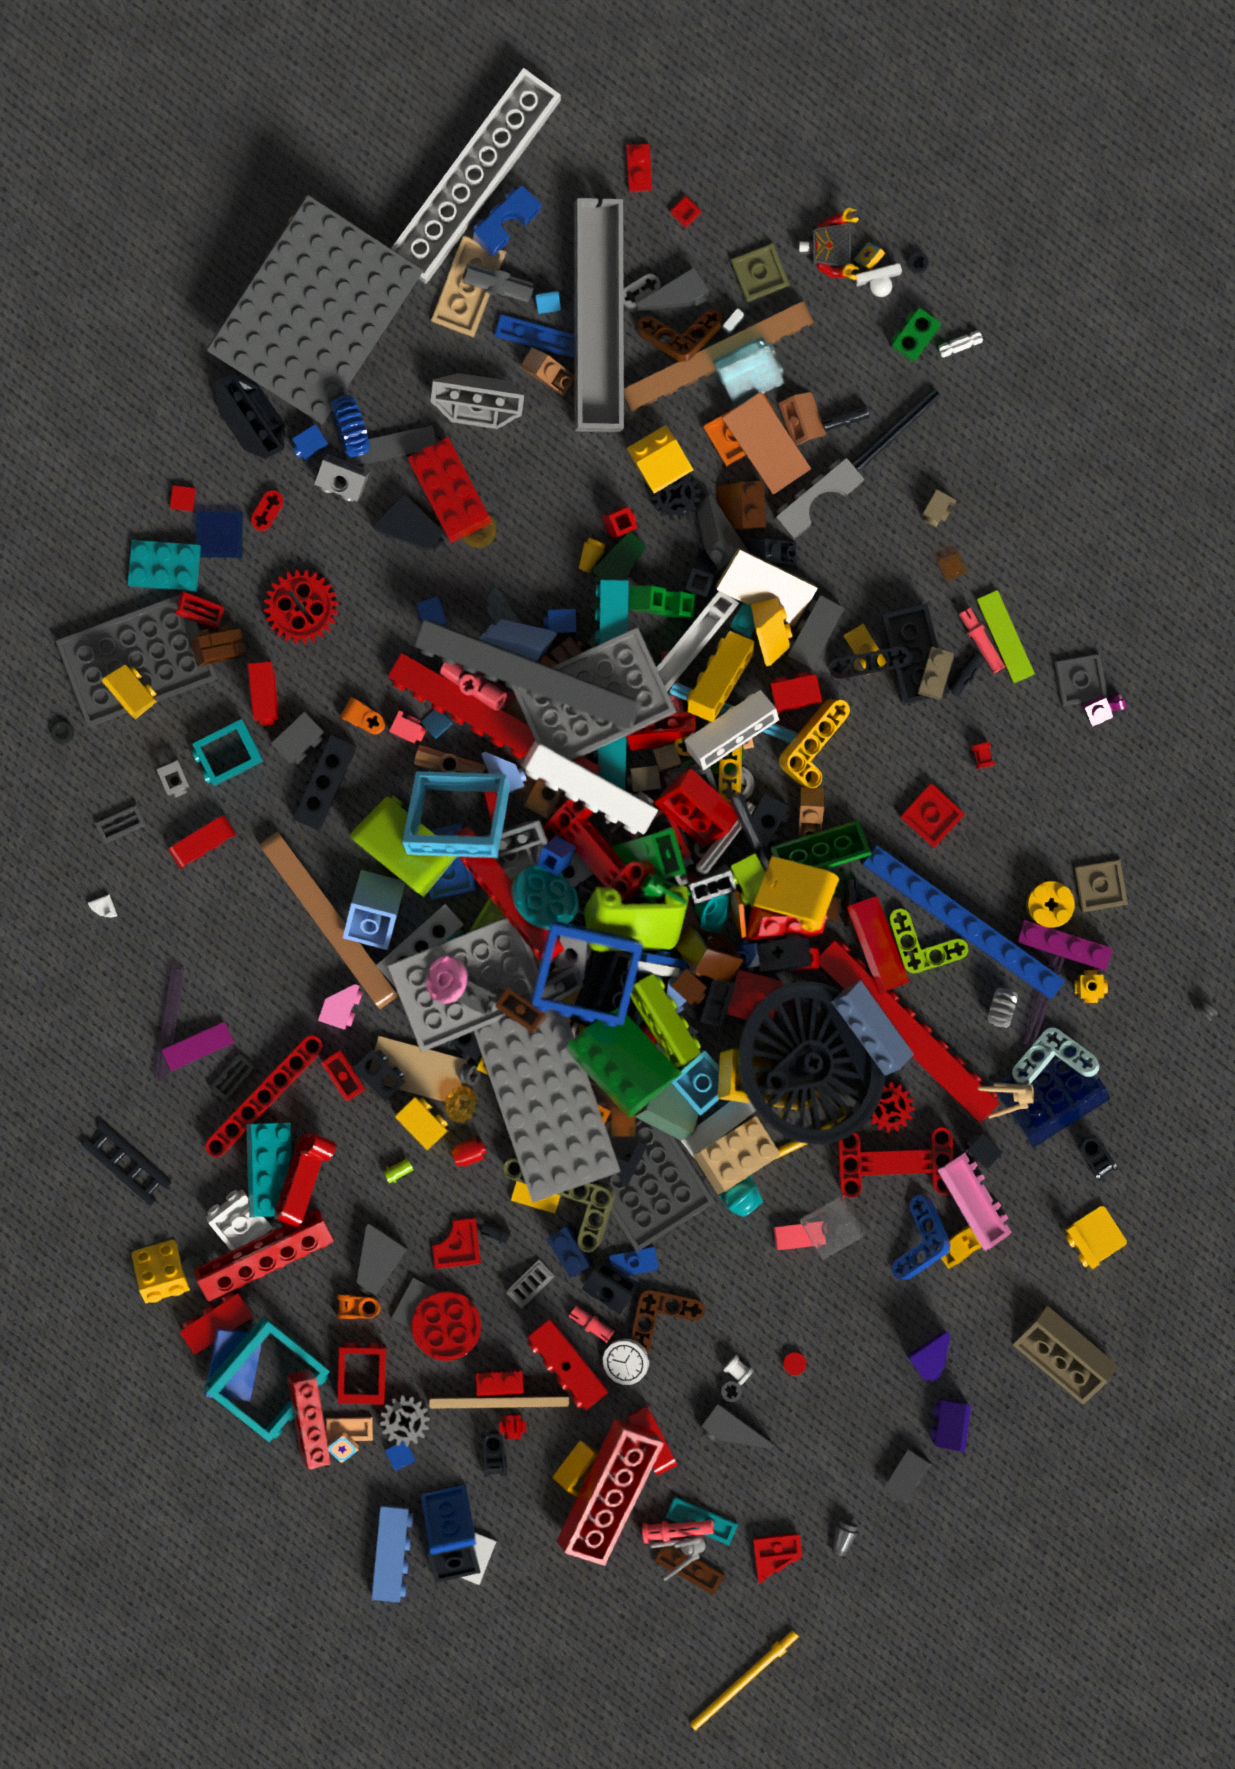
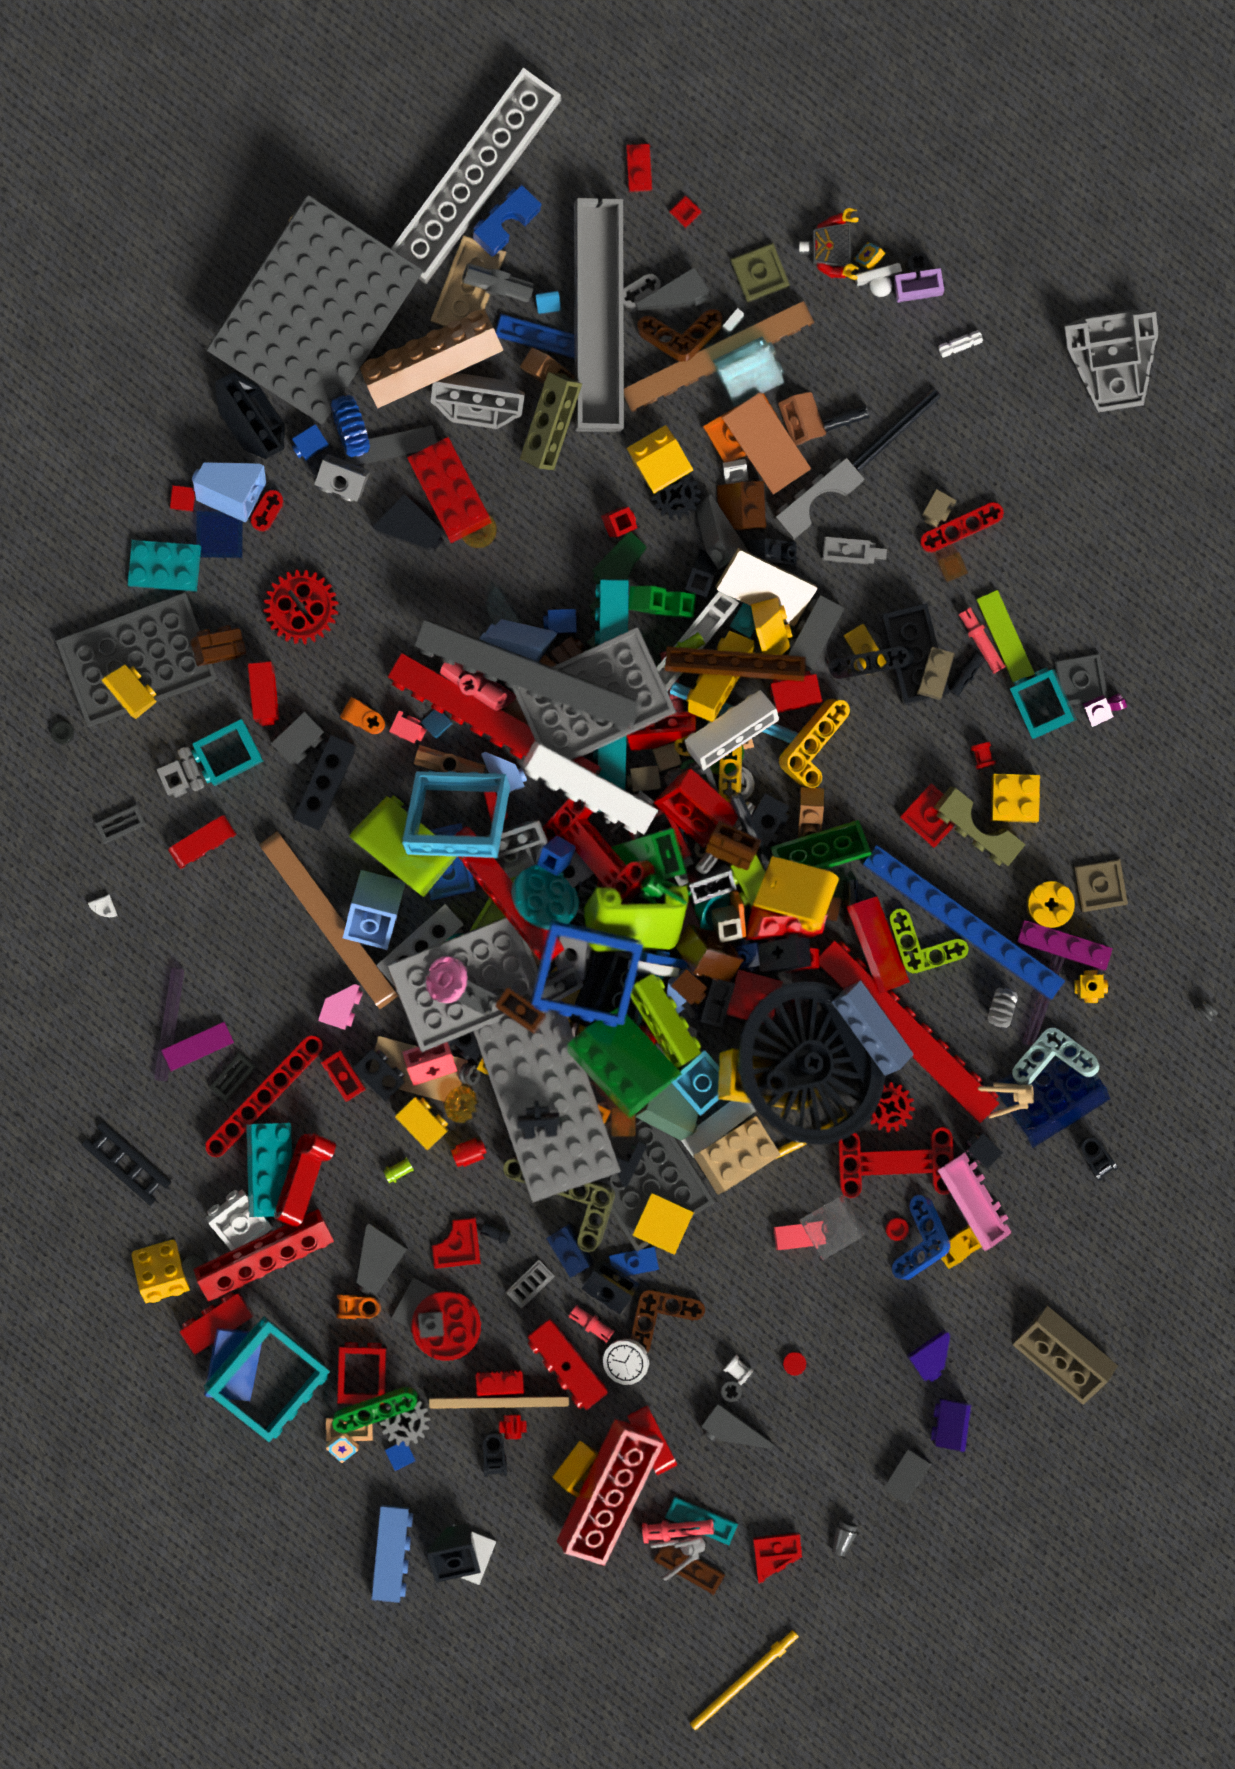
red tile [175,591,225,630] -> none
brick [287,1369,331,1470] -> none
blue brick [417,597,447,626] -> none
blue tile [420,1484,477,1554] -> none
yellow tile [511,1181,560,1214] -> none
clear orange brick [524,777,566,820] -> none
yellow cone [578,537,606,573] -> none
teal piece [719,1175,763,1217] -> none
green brick [891,307,942,364] -> none
yellow bracket [1064,1206,1127,1269] -> none
none -> light grey axle [178,747,204,791]
none -> light blue slope [192,463,266,522]
none -> green beam [332,1387,417,1433]
none -> brick [360,309,504,408]
none -> coral brick [402,1042,457,1086]
none -> dark grey brick [418,1311,444,1338]
none -> black hips [517,1100,560,1139]
none -> olive brick [520,372,582,470]
none -> yellow tile [632,1193,694,1255]
none -> reddish brown plate [665,647,806,681]
none -> lime pin [675,632,705,649]
none -> reddish brown brick [705,821,762,871]
none -> dark tan brick [711,905,742,943]
none -> white tile [723,459,749,484]
none -> light grey hinge [822,537,887,565]
none -> red tile [886,1218,909,1241]
none -> lavender piece [894,268,944,302]
none -> red beam [920,502,1004,553]
none -> olive arch [933,786,1025,866]
none -> yellow brick [991,774,1040,823]
none -> teal window [1010,667,1077,739]
none -> light grey wedge [1064,310,1158,412]

